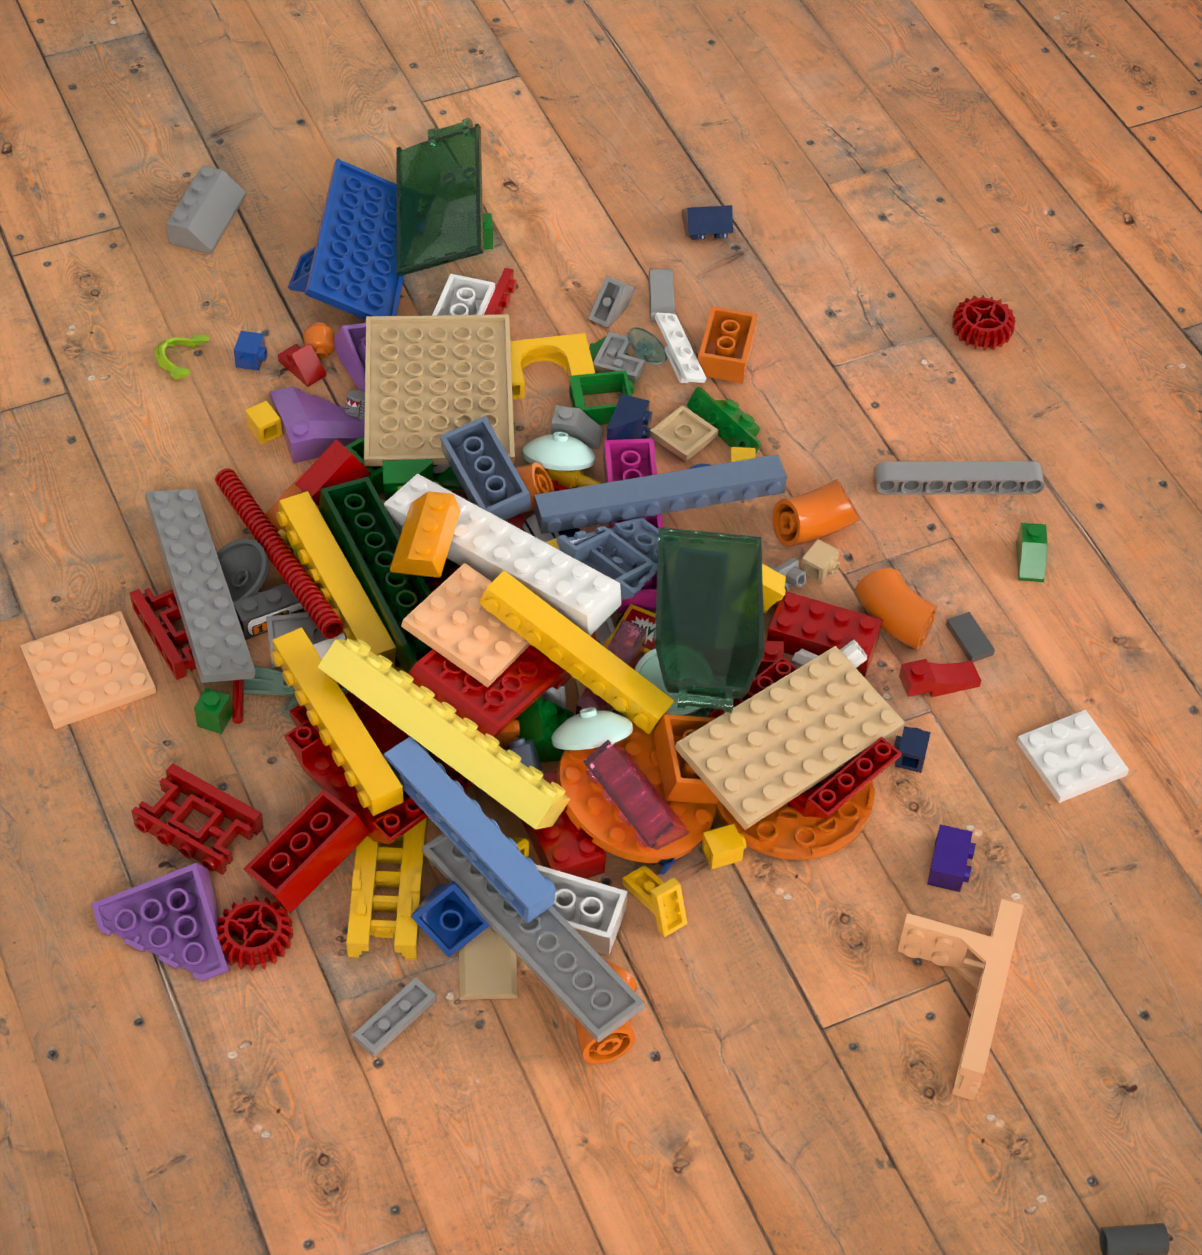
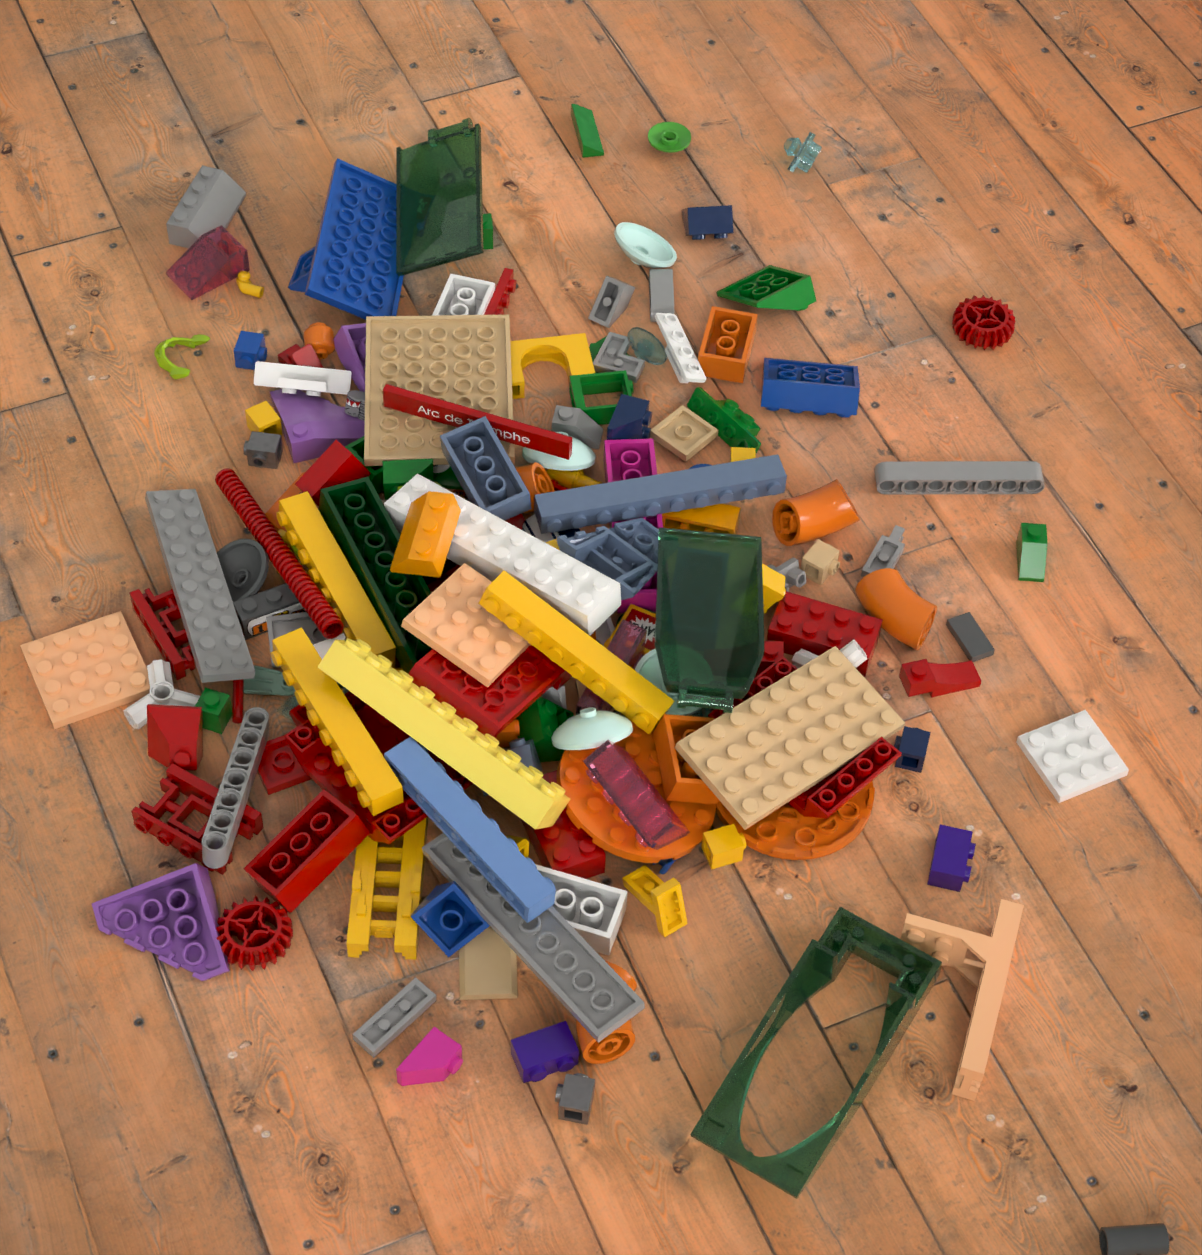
none -> white piece [123,659,200,729]
none -> red slope [147,704,203,770]
none -> clear pink slope [166,225,250,300]
none -> light grey beam [202,707,269,869]
none -> yellow arm [236,271,264,298]
none -> flat silver brick [244,431,283,469]
none -> white bracket [254,361,352,397]
none -> red plate [257,735,311,795]
none -> red tile [383,384,572,460]
none -> dark pink slope [396,1027,463,1086]
none -> dark purple brick [511,1021,579,1083]
none -> flat silver brick [555,1073,595,1125]
none -> green slope [571,104,604,158]
none -> light aqua dish [614,222,677,268]
none -> bright green dish [648,122,691,153]
none -> light orange brick [662,504,741,546]
none -> clear green windscreen [691,907,942,1199]
none -> green slope [716,265,816,311]
none -> blue slope [761,358,860,417]
none -> clear light blue hips [784,132,822,173]
none -> light grey plate [861,525,905,577]

